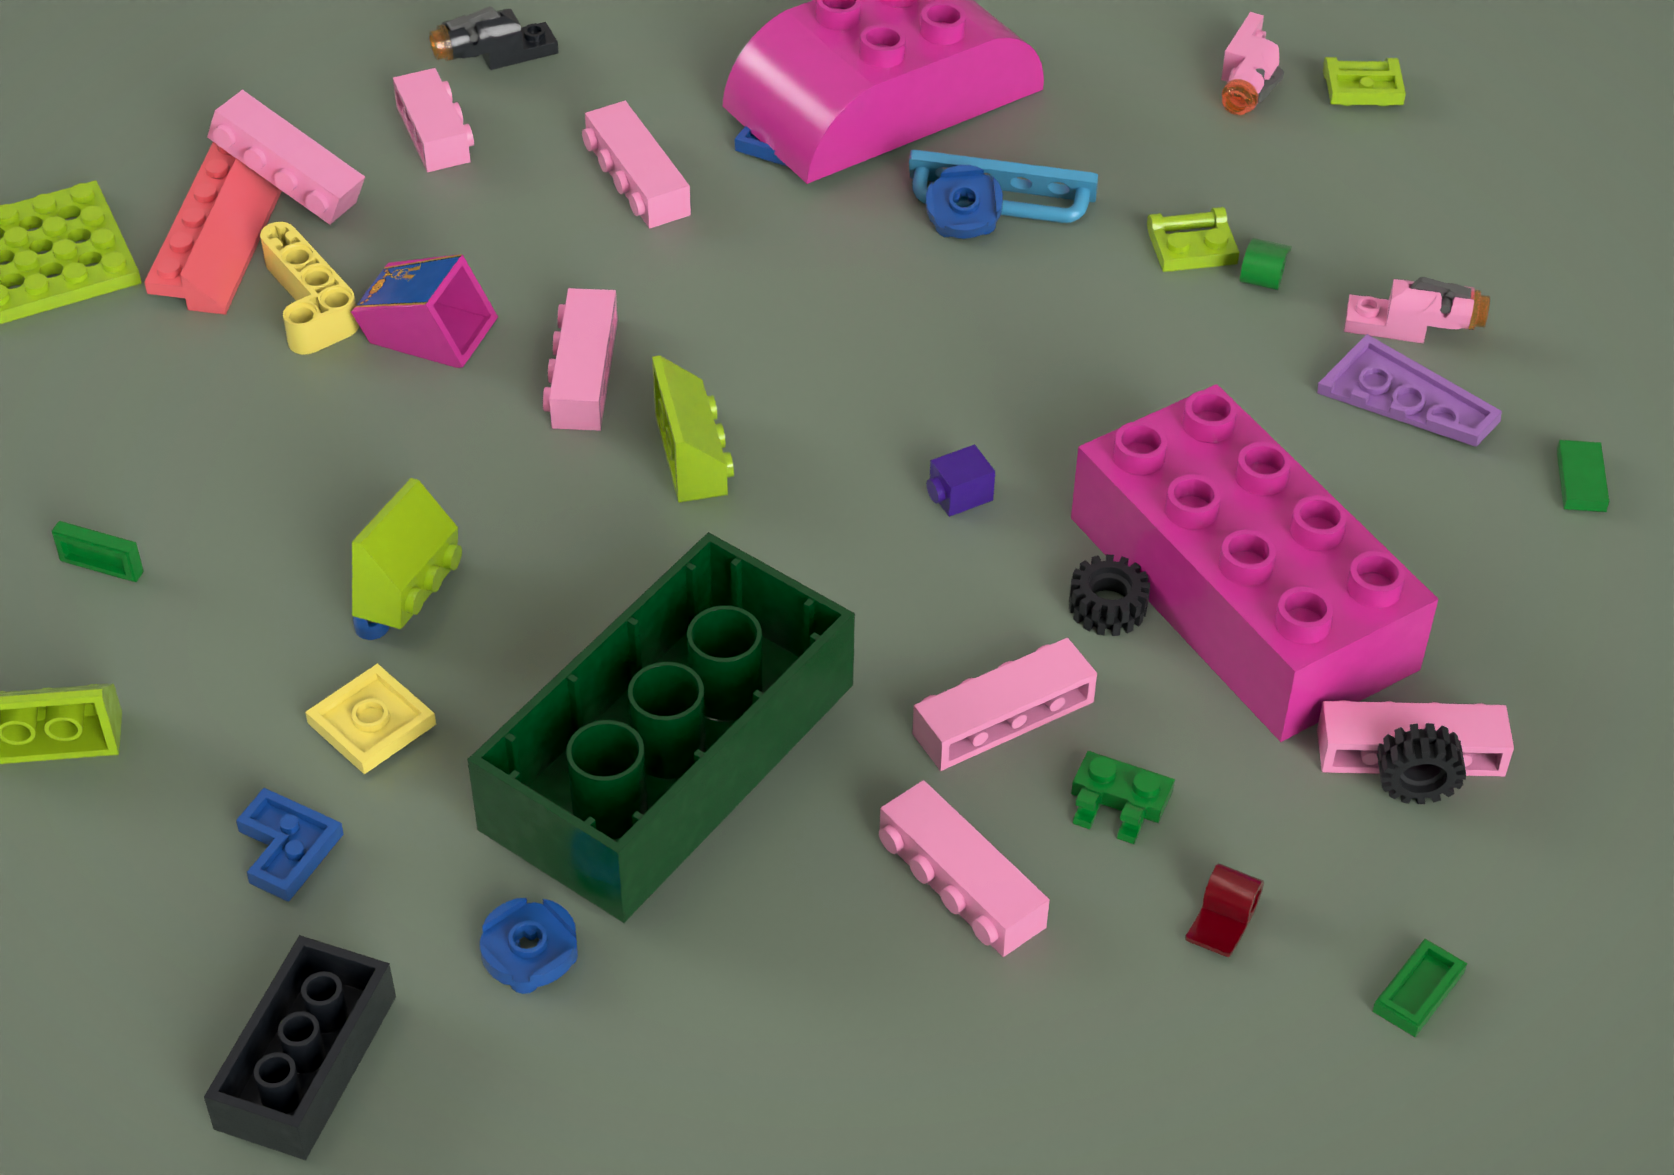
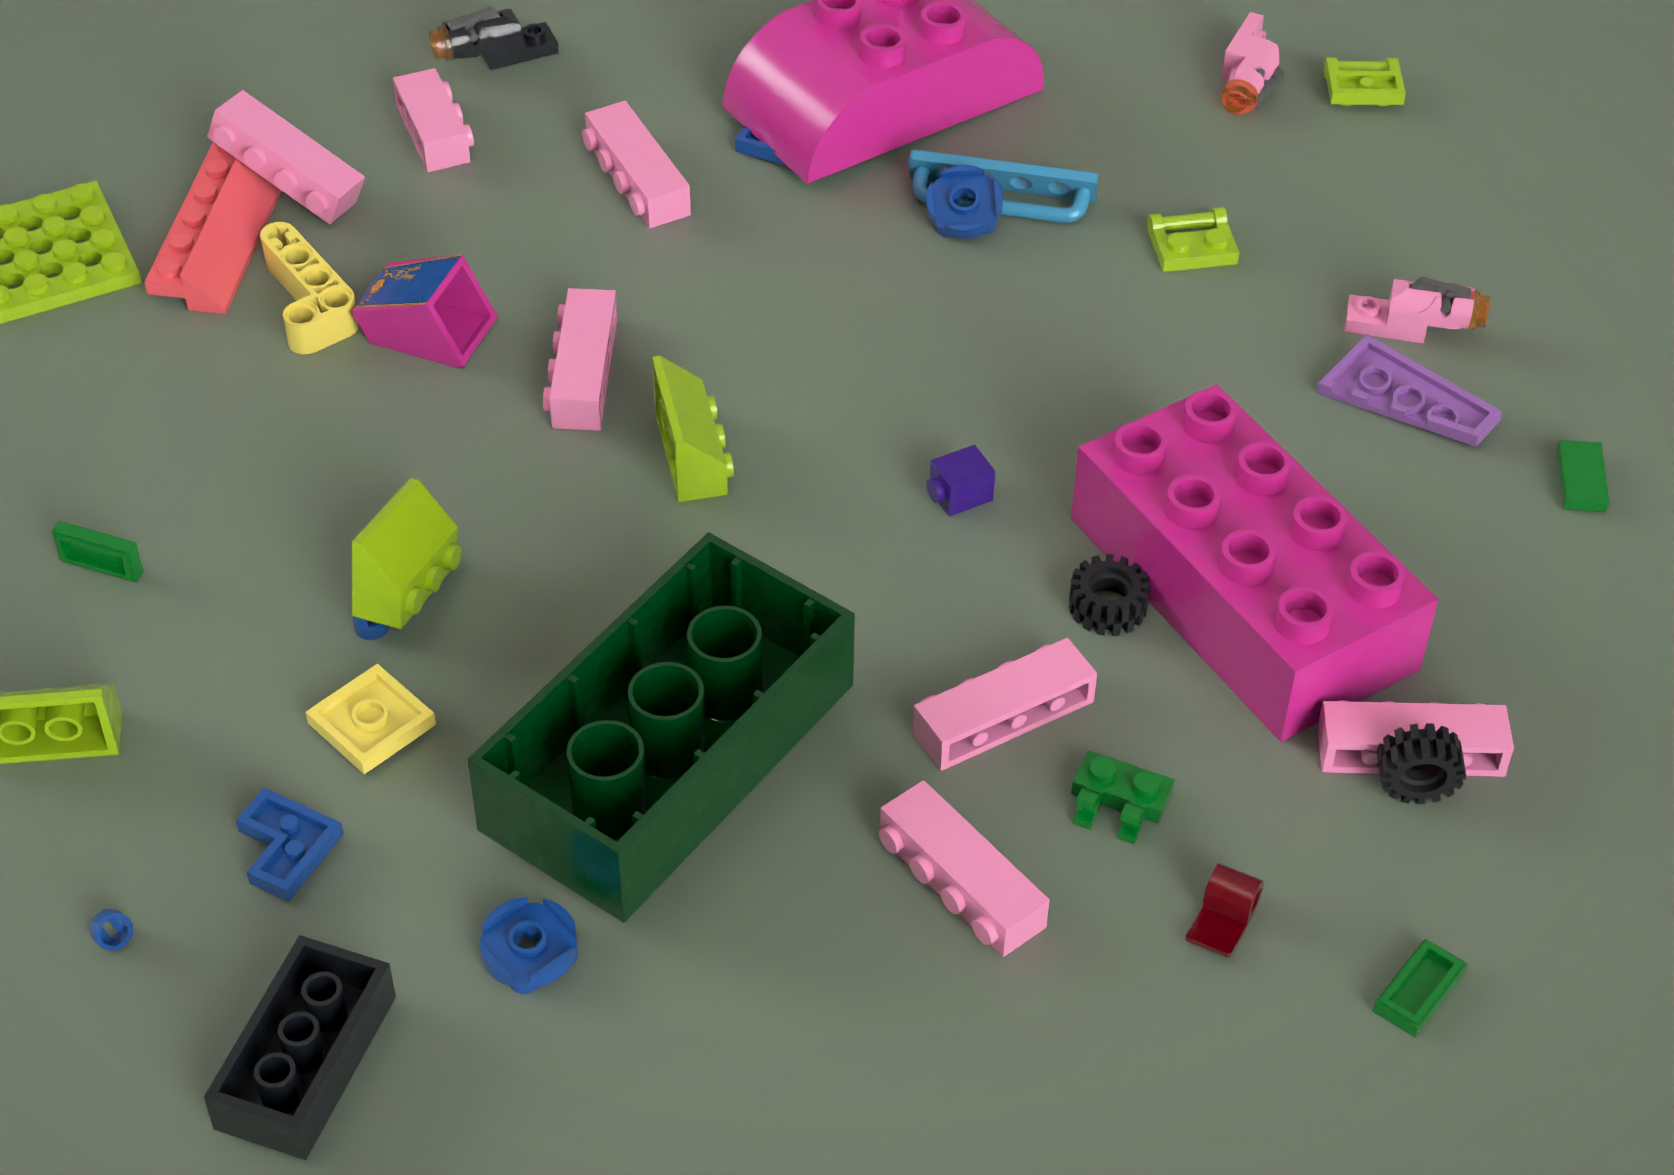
green panel [1240,238,1292,290] -> none
none -> blue hinge [89,909,133,951]

